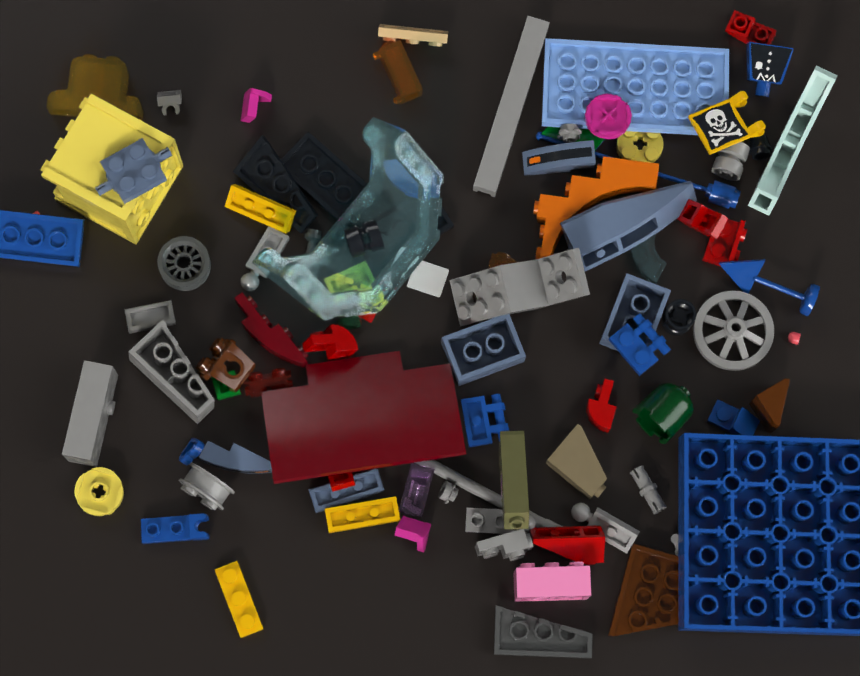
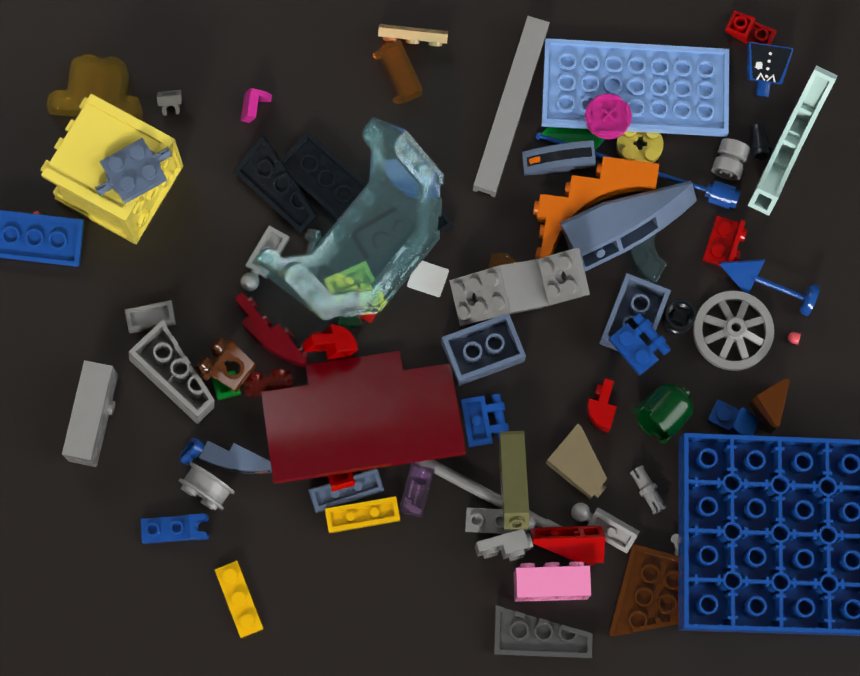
light yellow plate [74,467,124,516] -> none
dark grey wheel [157,236,211,291] -> none
yellow plate [225,184,296,234] -> none
black wheel [343,219,384,258] -> none
dark pink tile [395,516,431,553] -> none
light grey plate [438,481,459,504] -> none
light grey plate [557,124,582,143] -> none
red brick [677,199,728,239] -> none
flag [688,91,766,155] -> none

